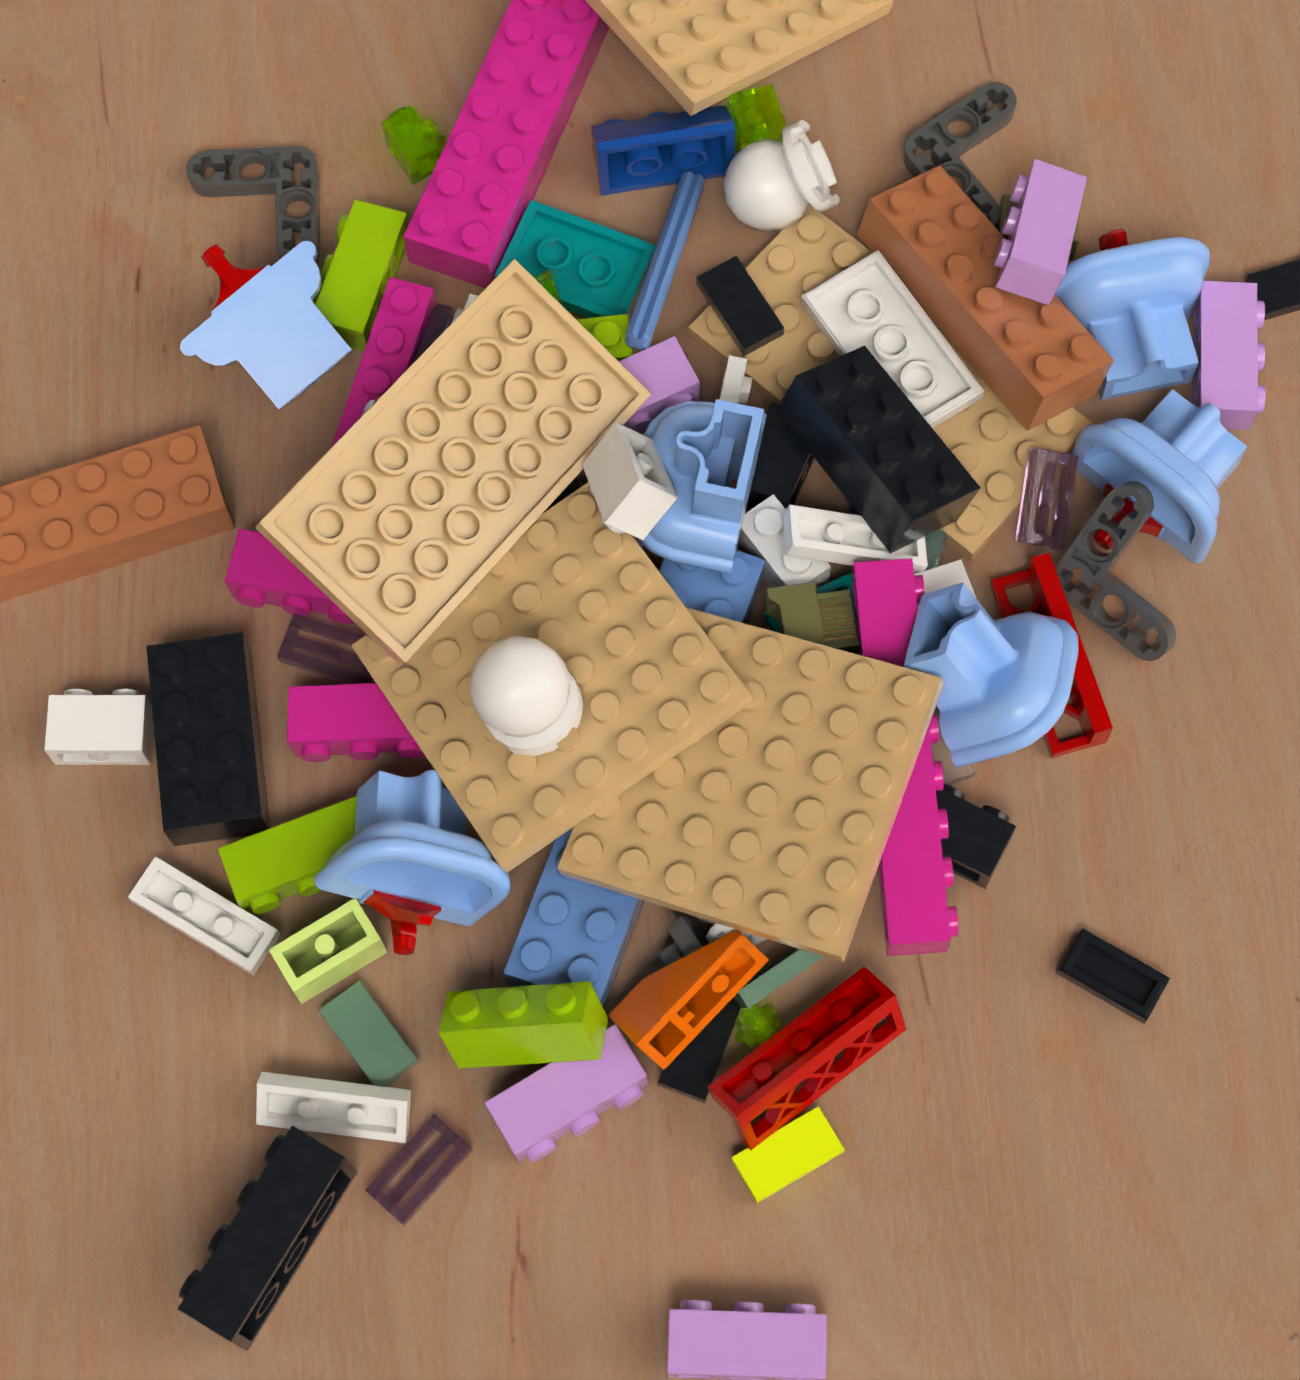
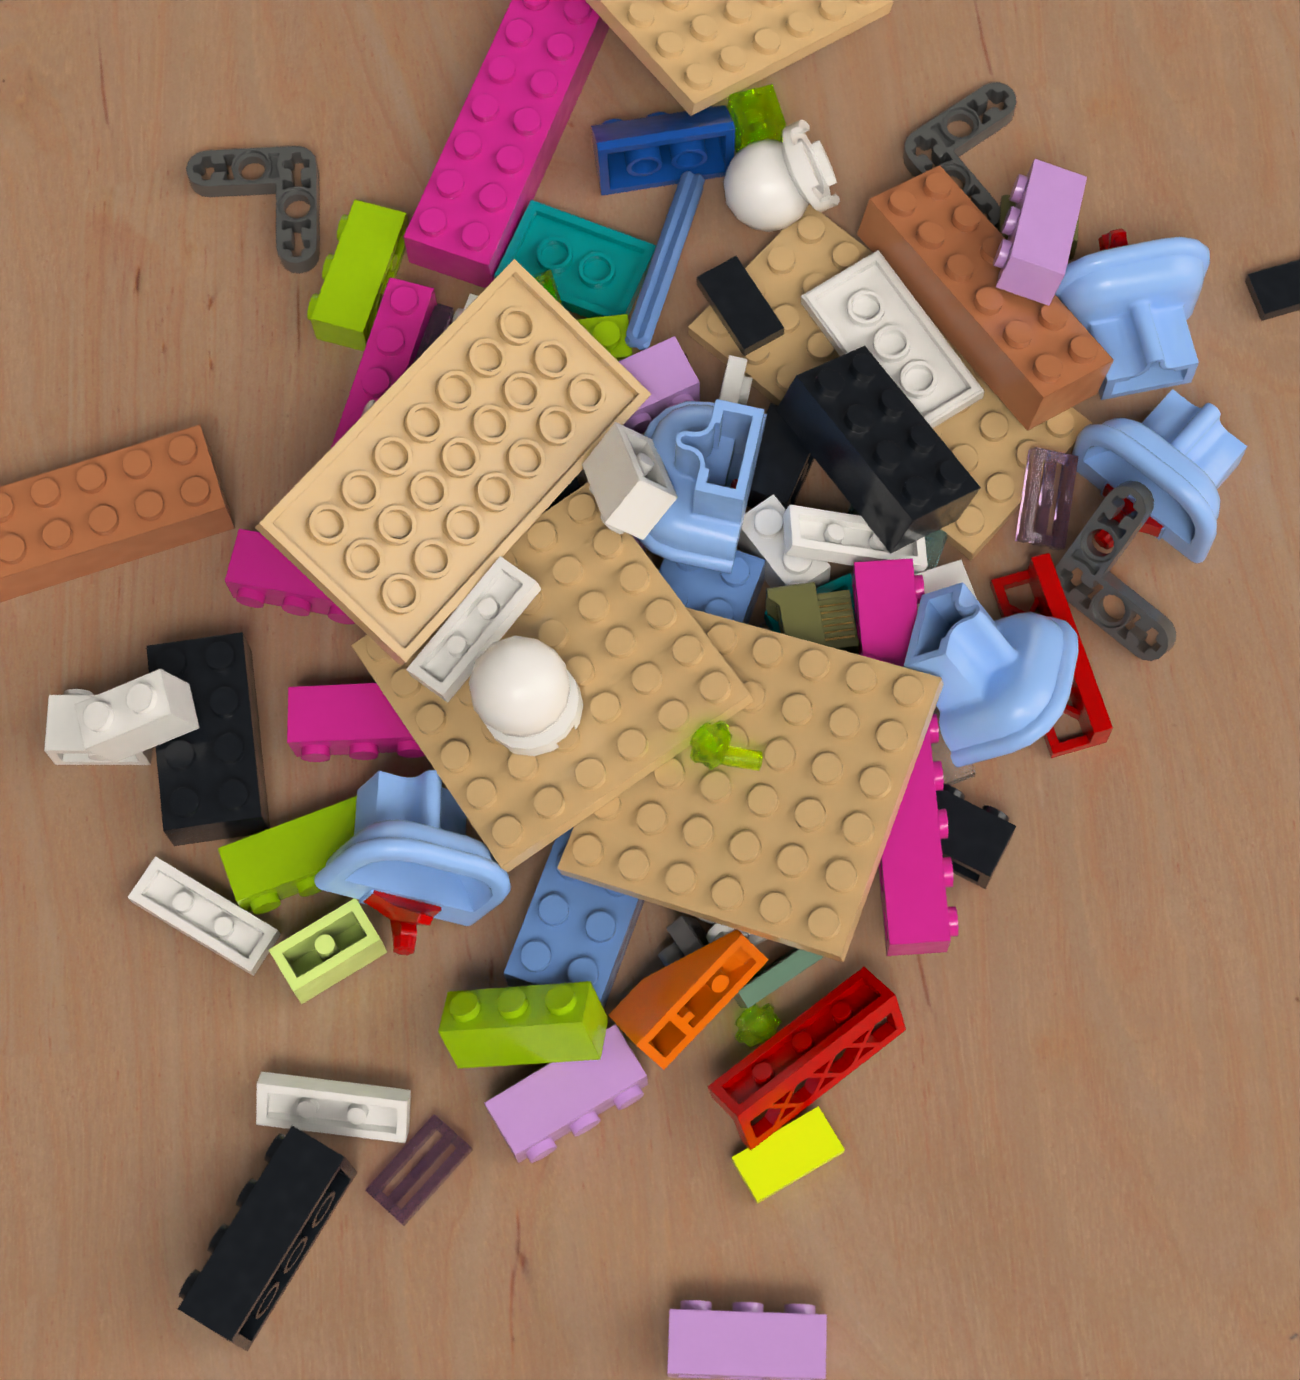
light blue piece [180,241,352,410] -> none
tile [277,614,371,684] -> none
sand green tile [319,981,419,1087] -> none
clear neon green brick [381,105,447,185] -> none
black tile [658,1003,741,1103] -> none
black tile [1056,928,1170,1024] -> none
lavender brick [1193,281,1266,430] -> none
none -> white brick [74,669,199,763]
none -> white plate [406,556,541,703]
none -> clear neon green plate [690,721,763,771]

